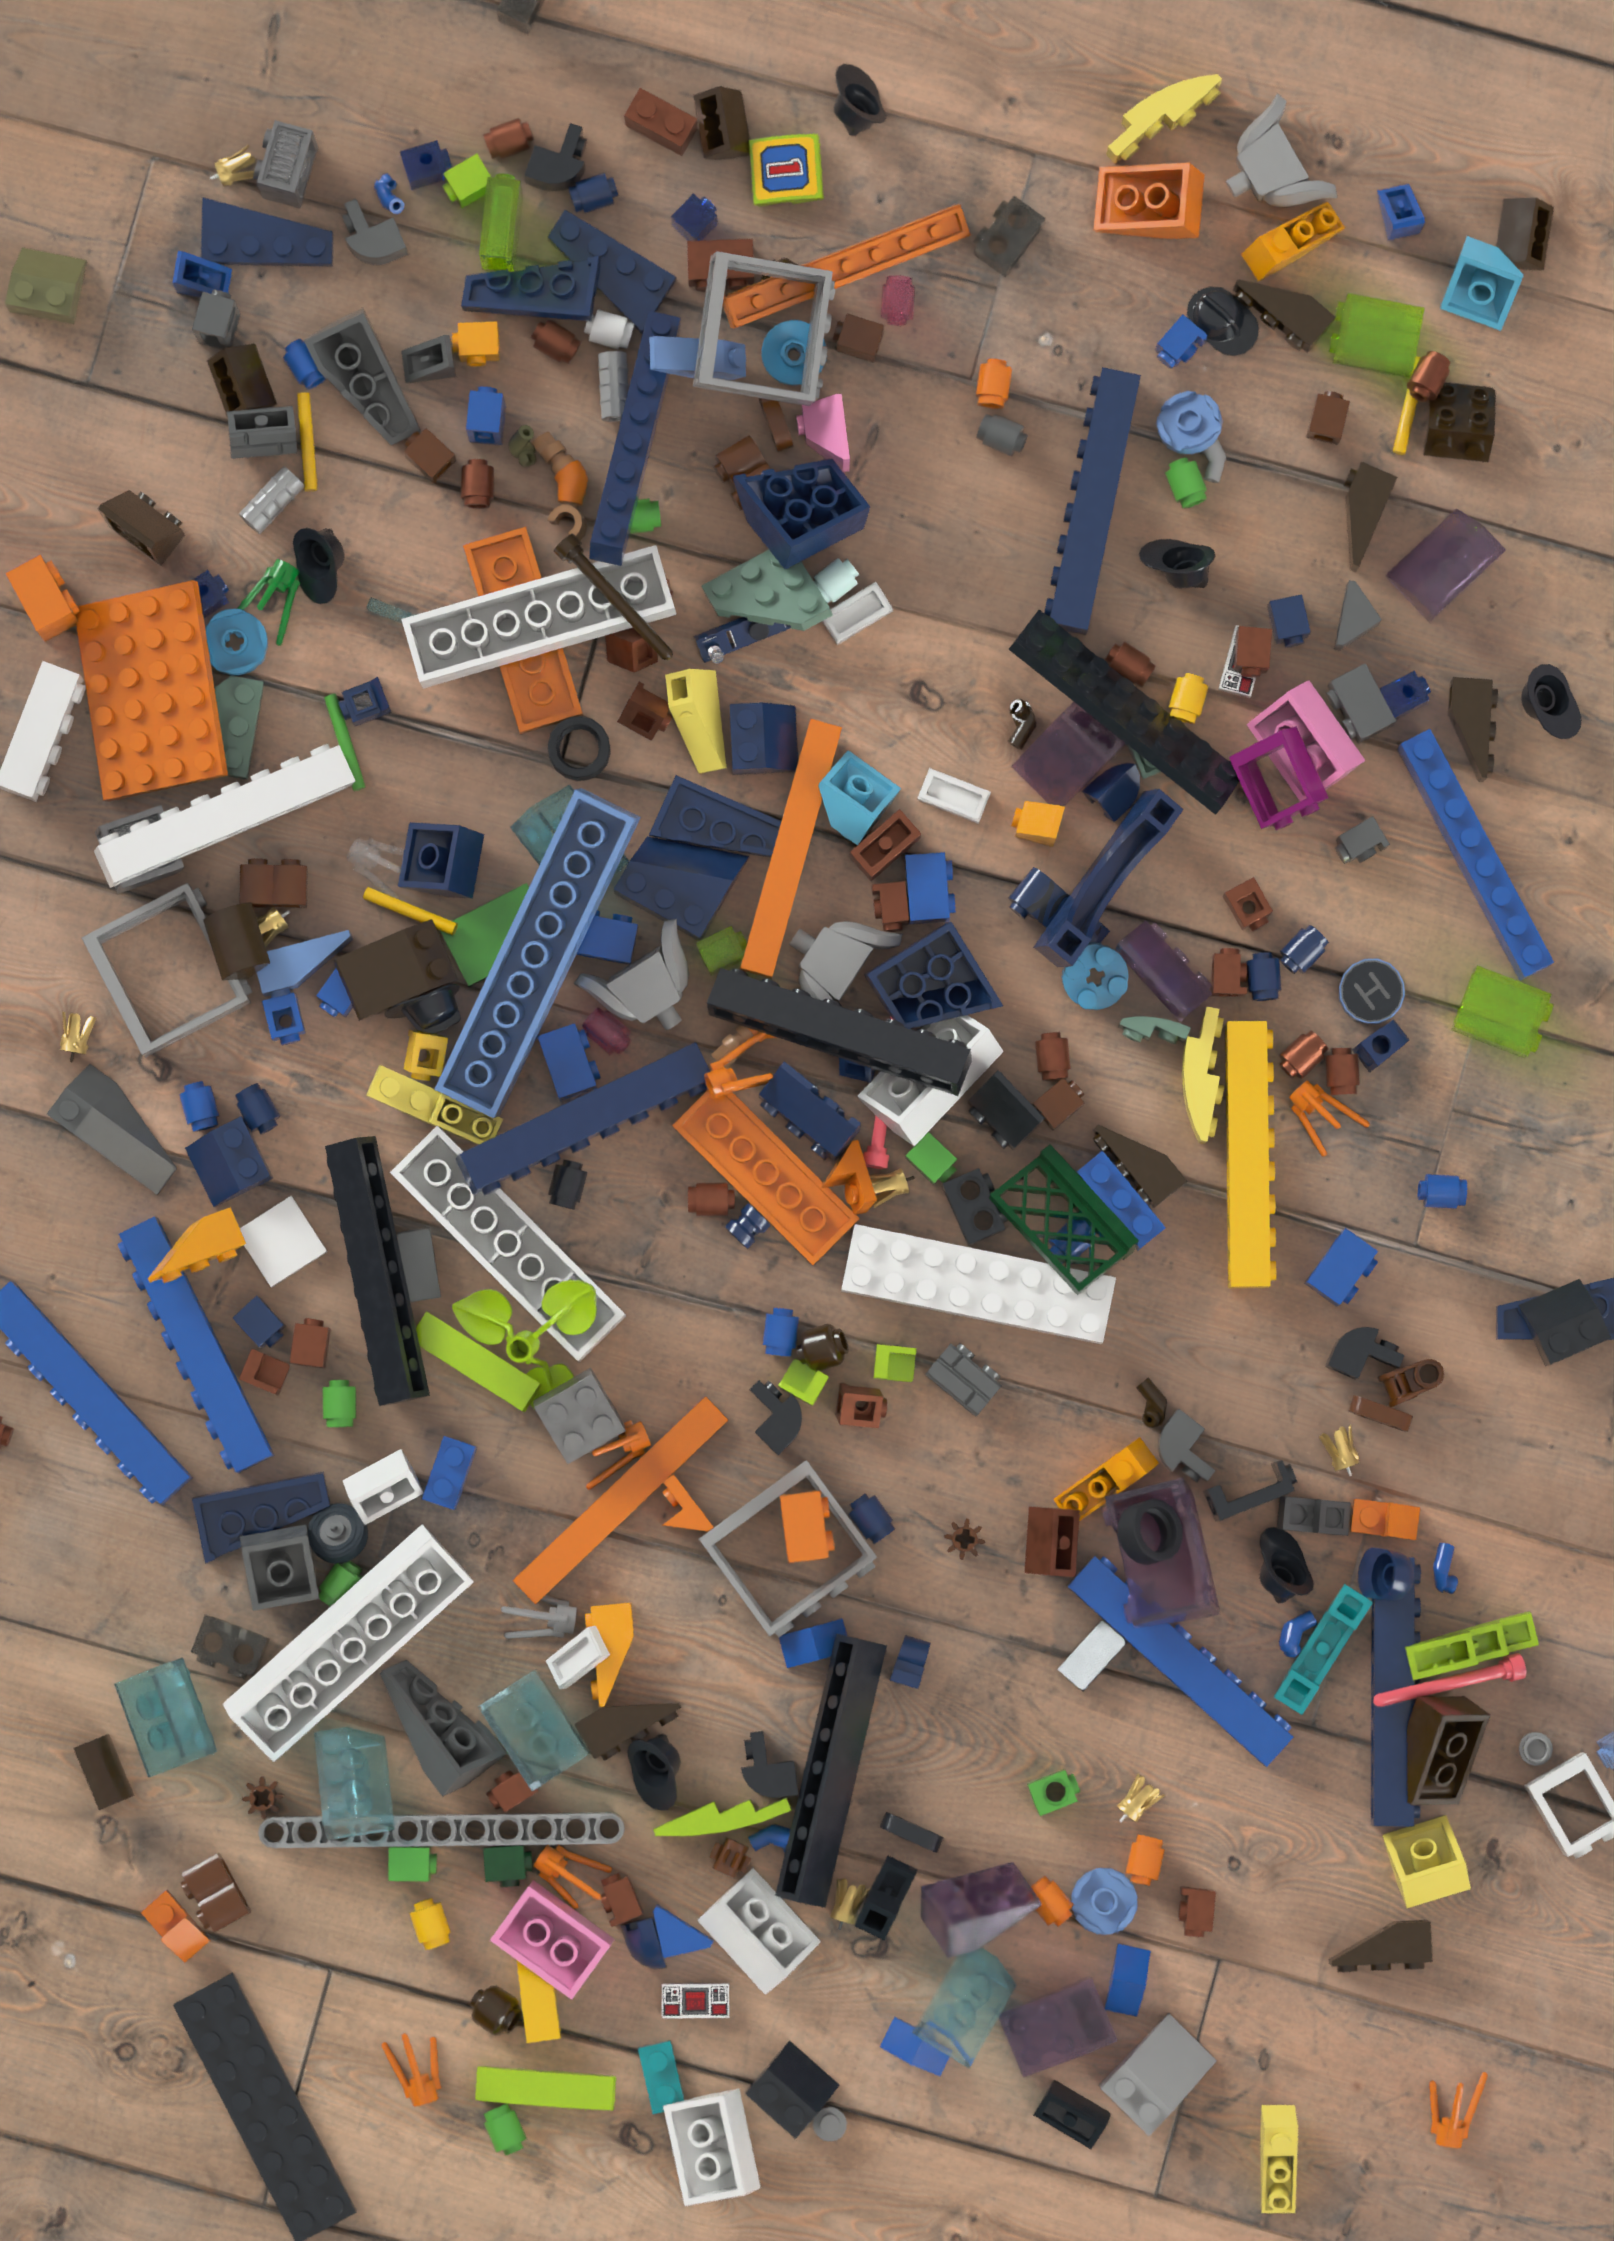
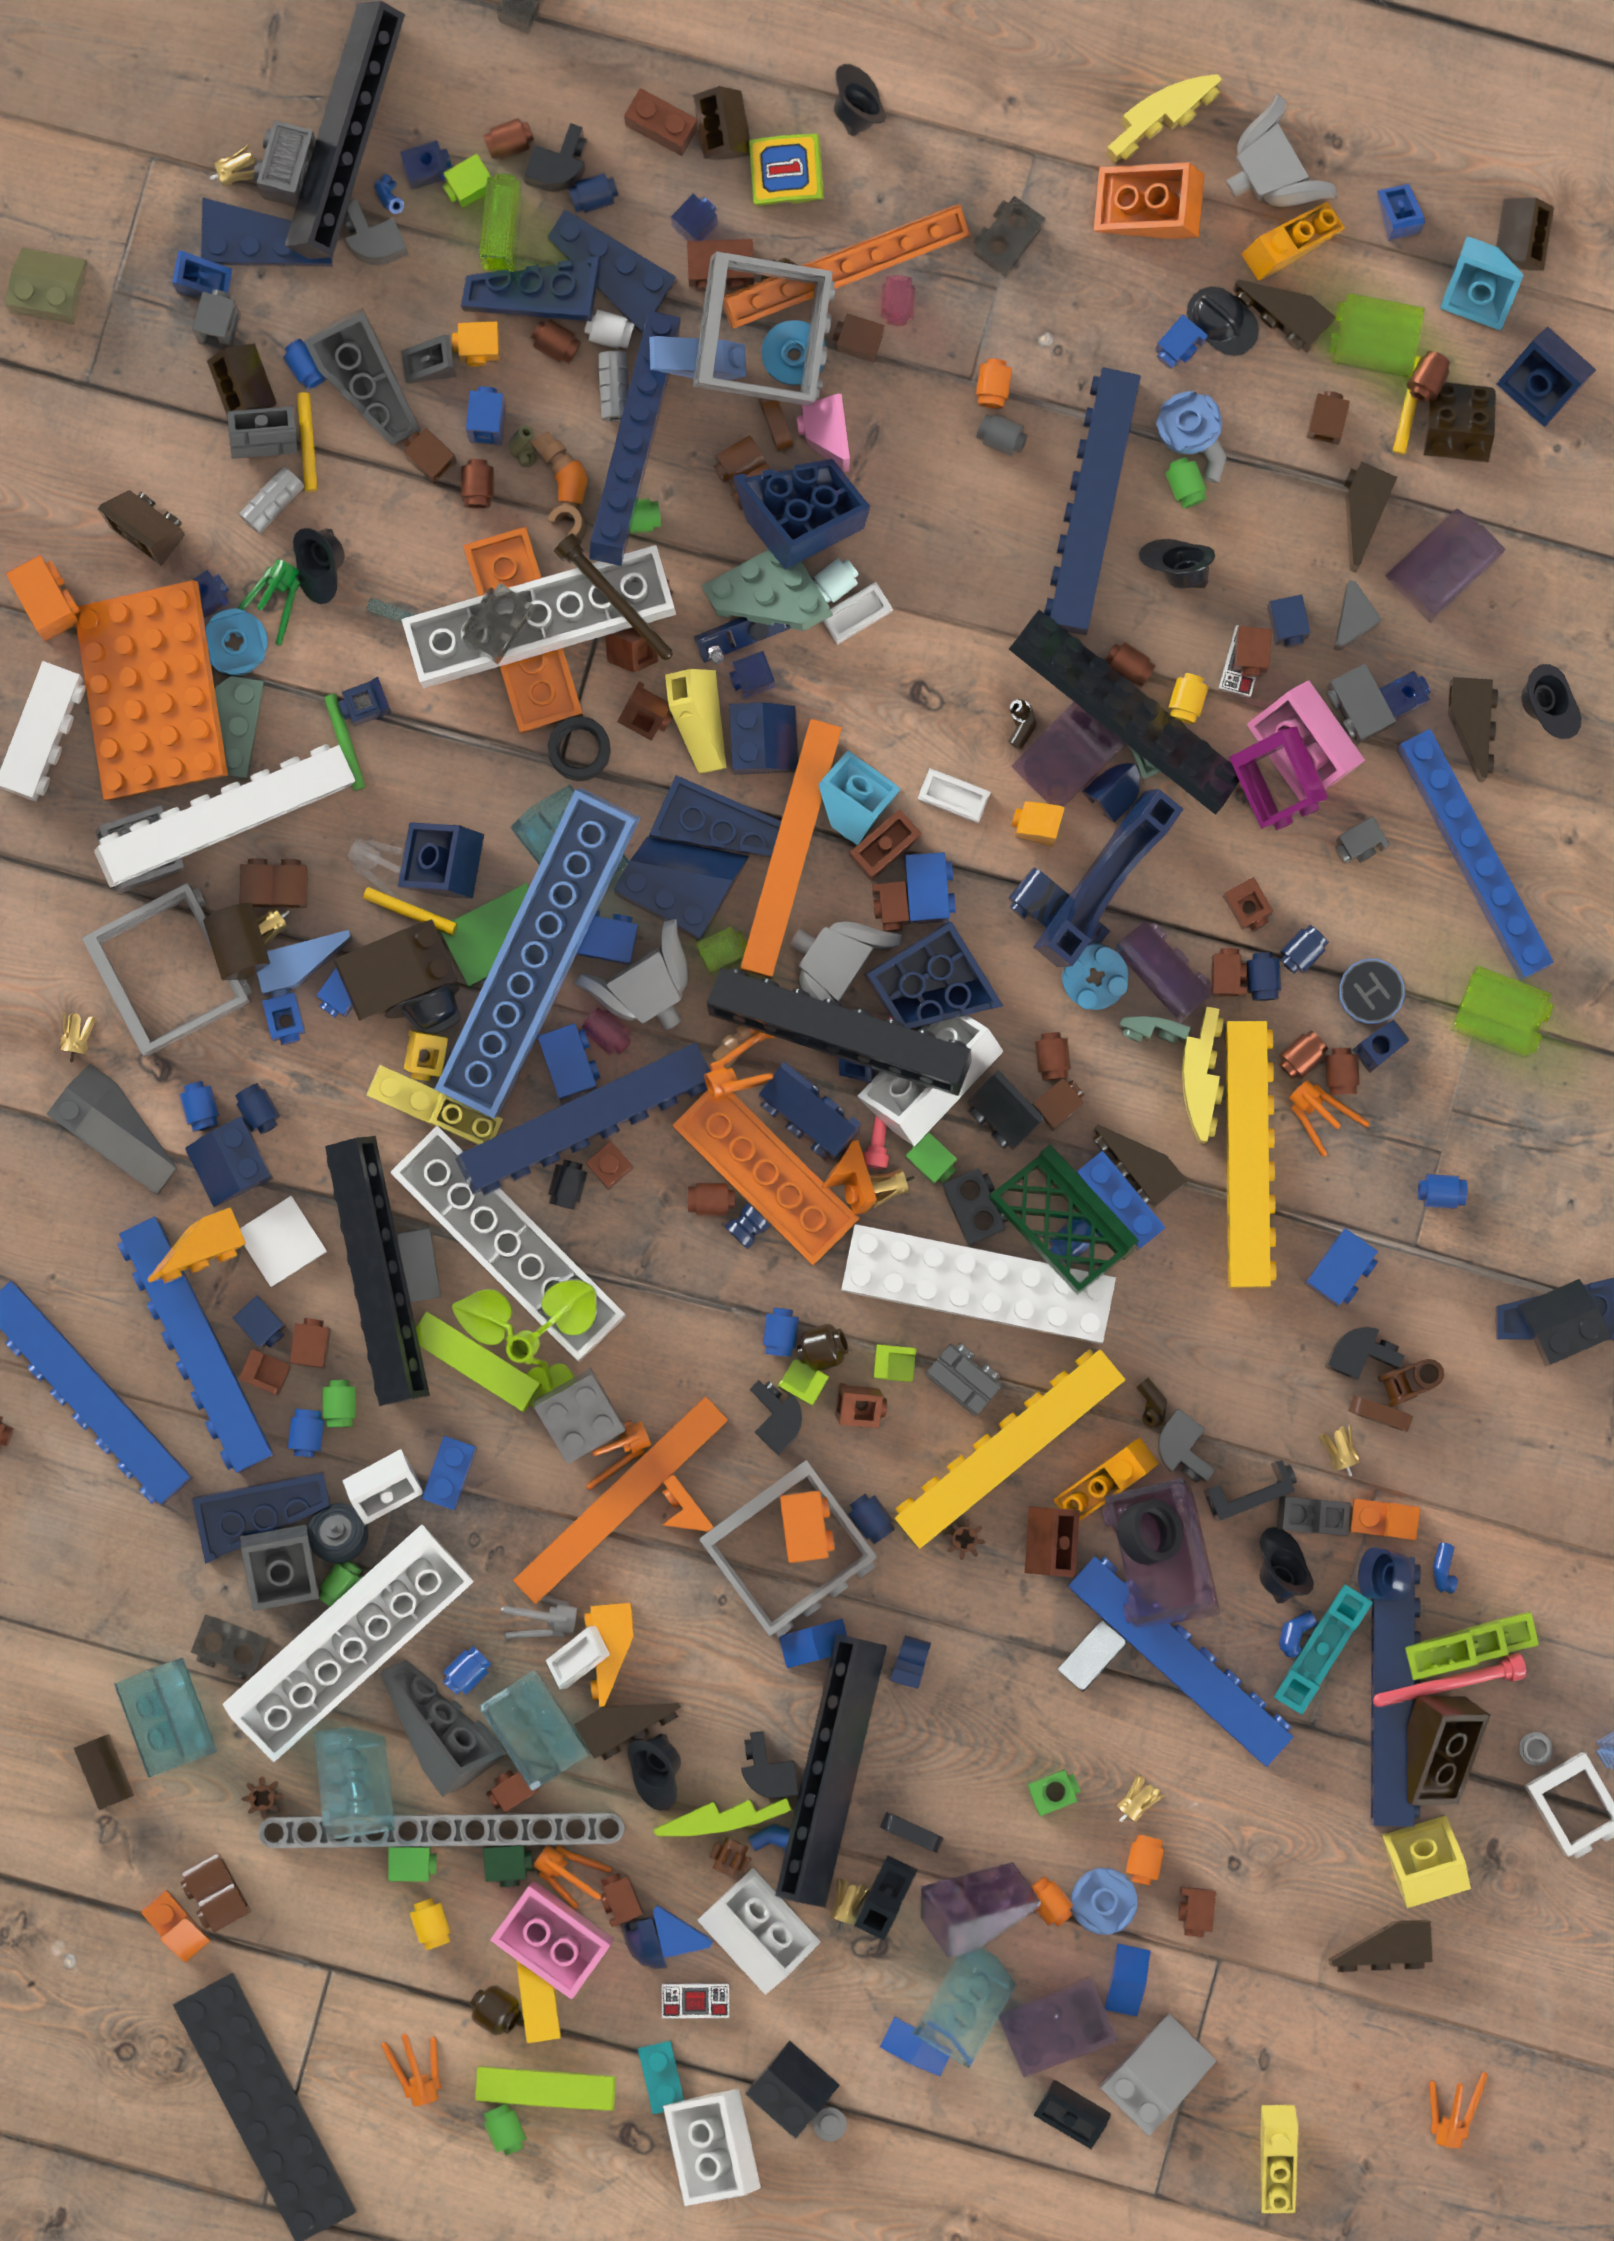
none -> black brick [284,0,405,259]
none -> blue brick [288,1409,324,1458]
none -> blue brick [443,1646,492,1695]
none -> clear smoke brick [462,583,535,664]
none -> copper brick [586,1141,633,1190]
none -> clear blue brick [729,651,775,699]
none -> yellow brick [894,1349,1126,1549]
none -> dark blue slope [1496,326,1596,427]

